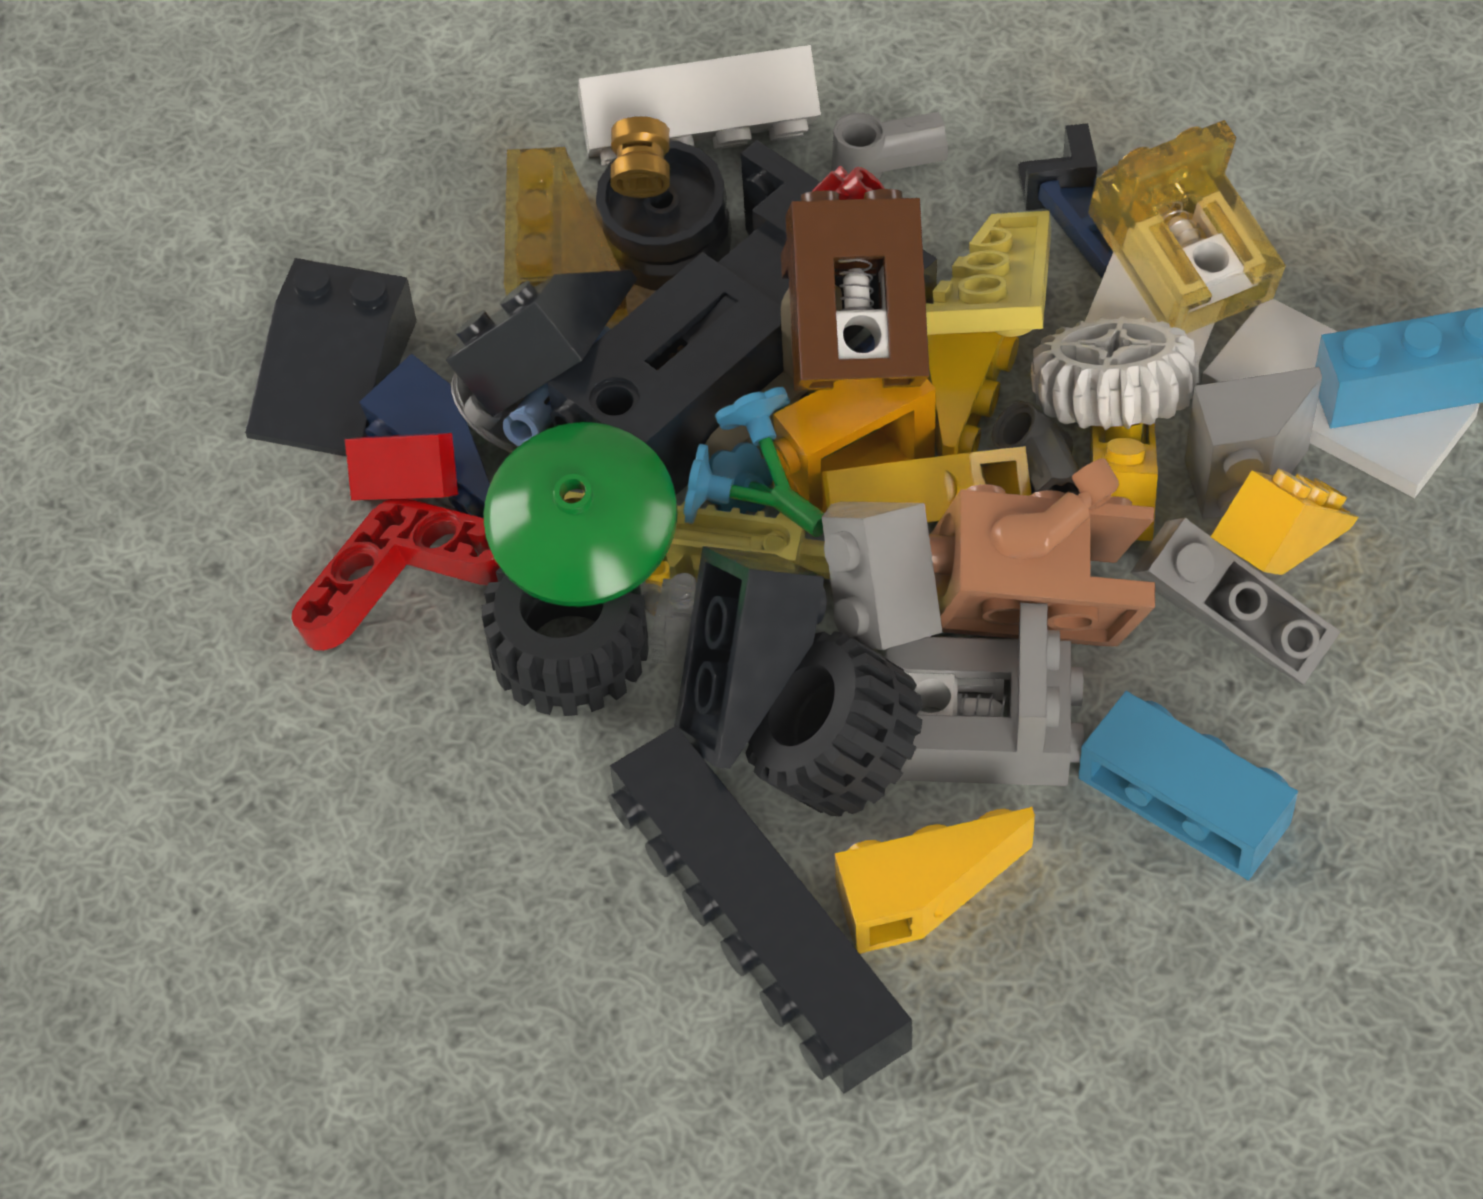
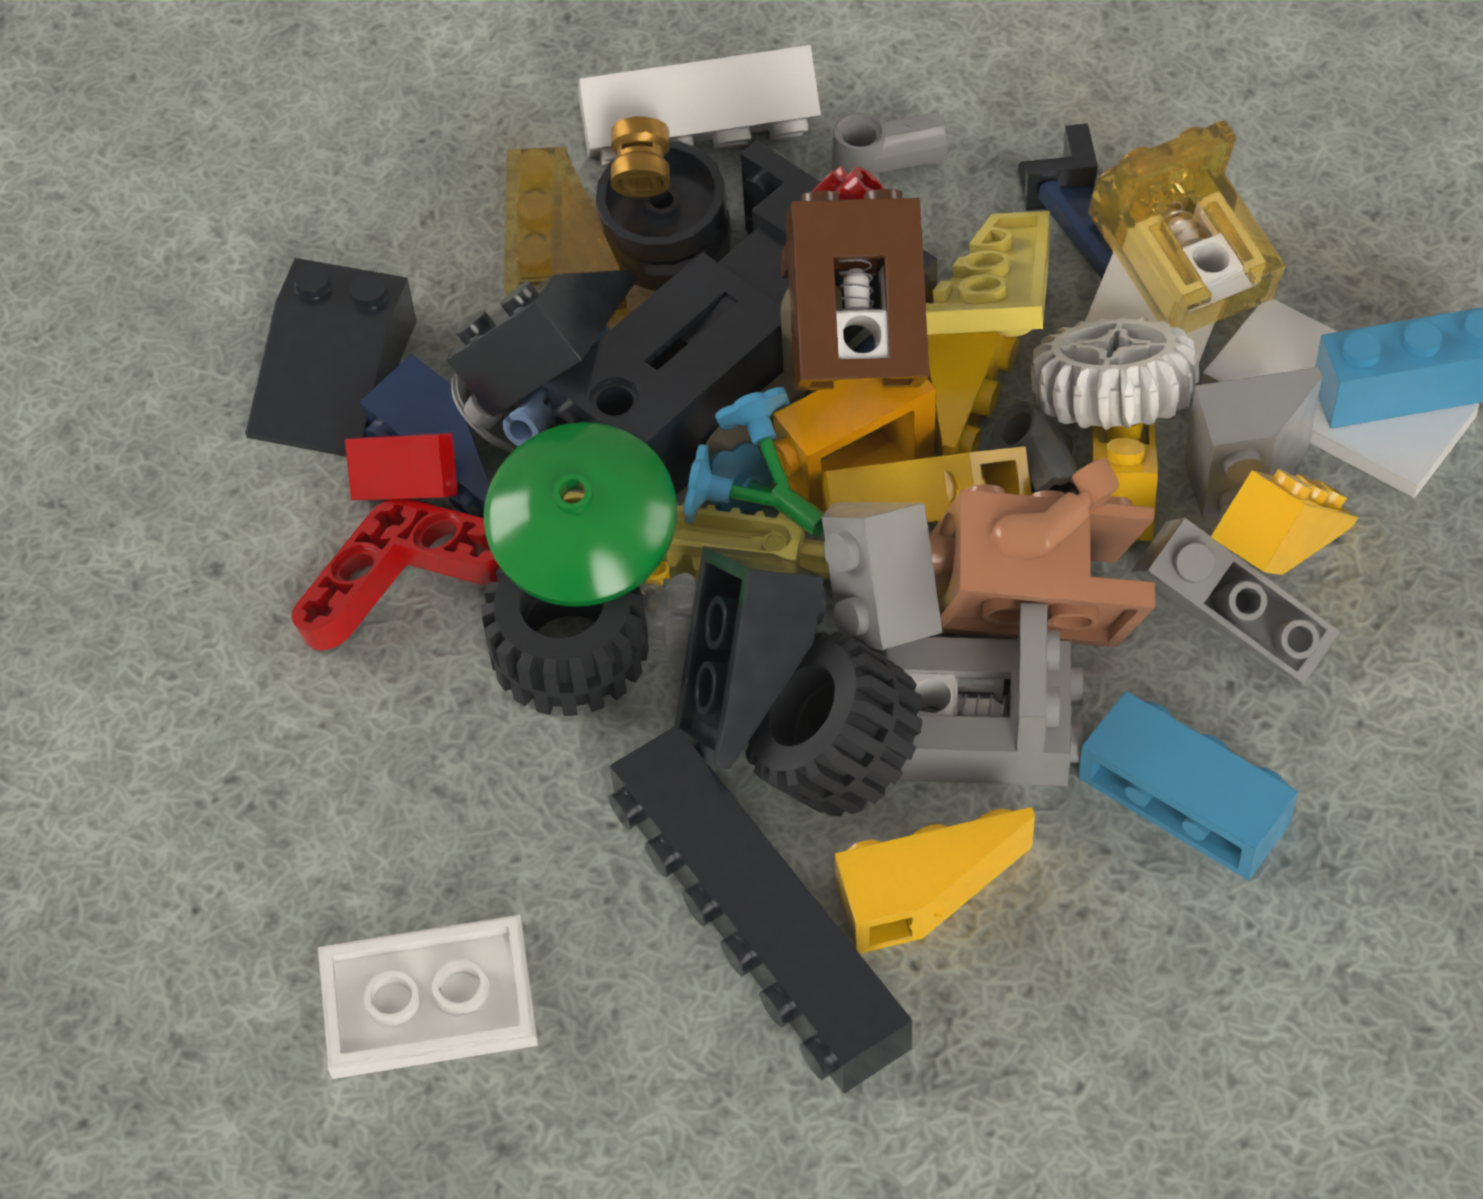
none -> white tile [318,914,538,1079]

